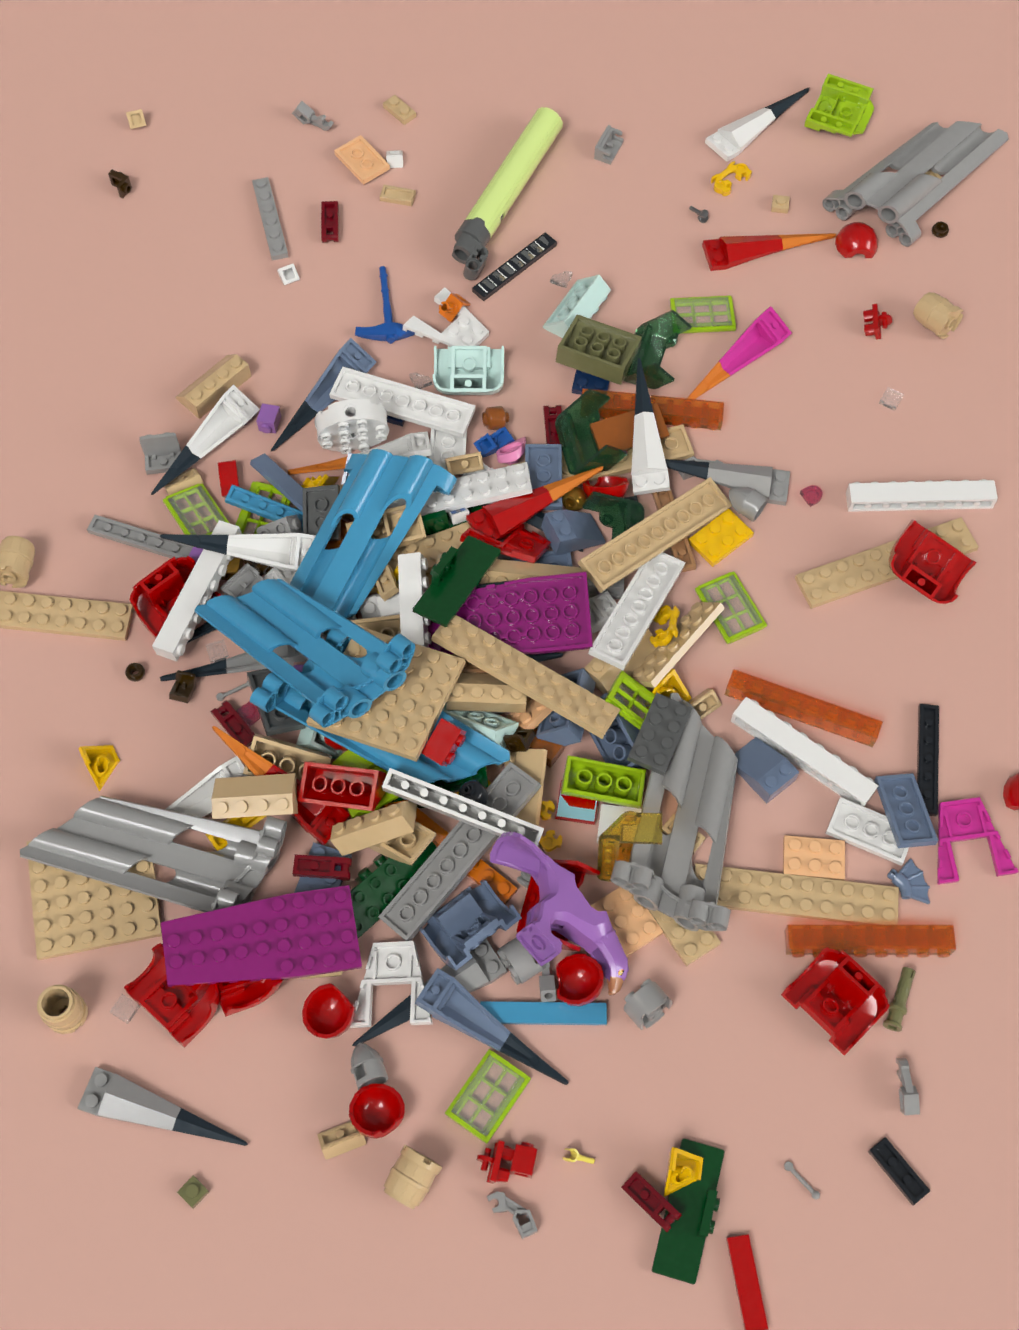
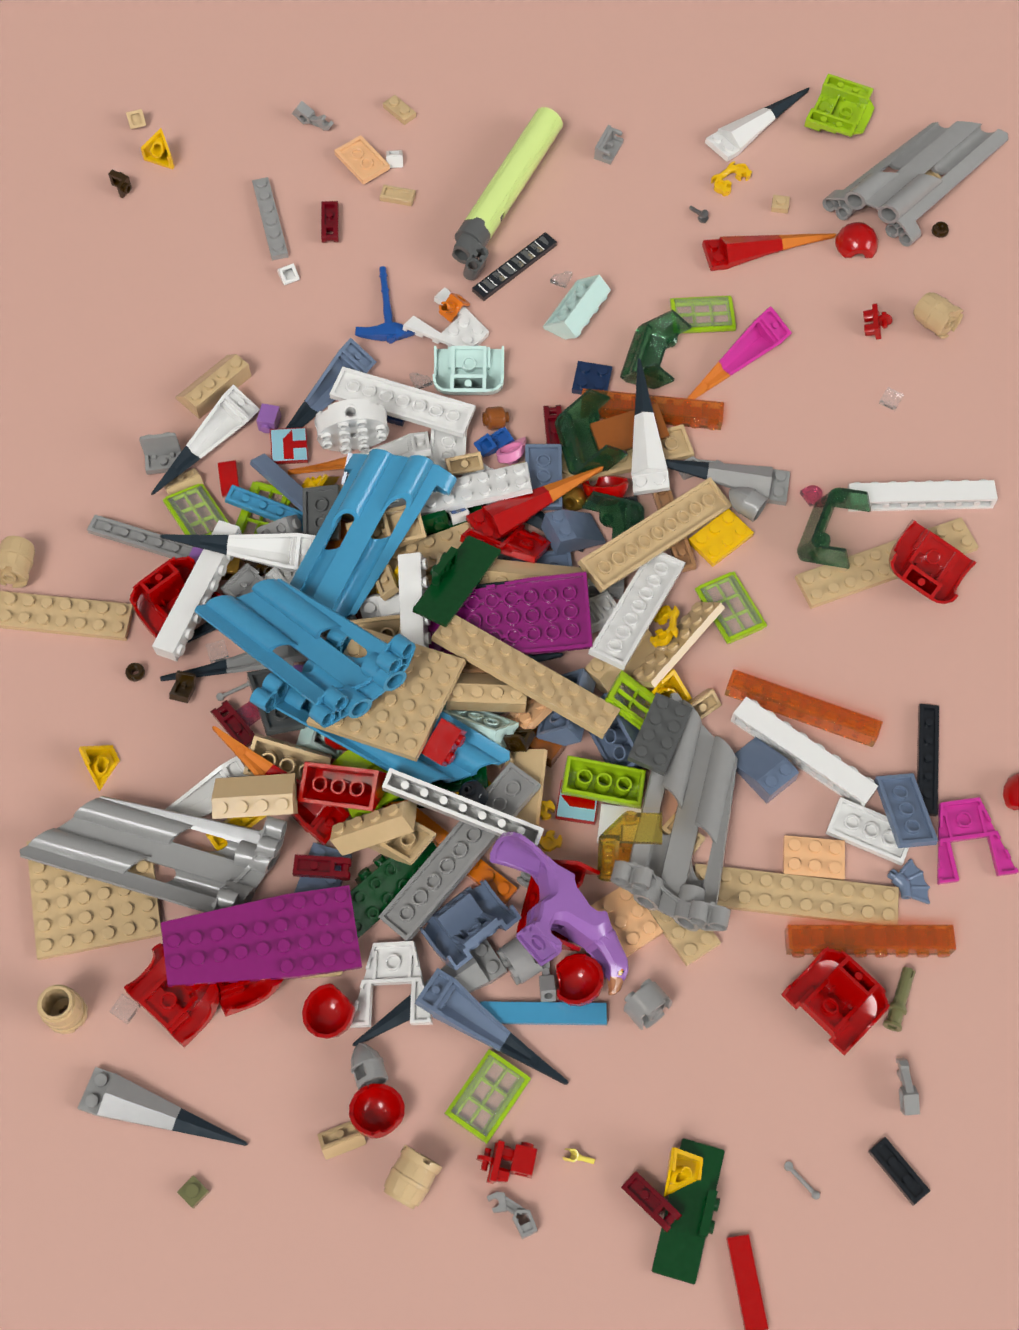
olive slope [556,314,642,385] -> none
none -> yellow slope [141,128,174,170]
none -> tile [270,427,308,464]
none -> clear green windscreen [797,488,871,569]

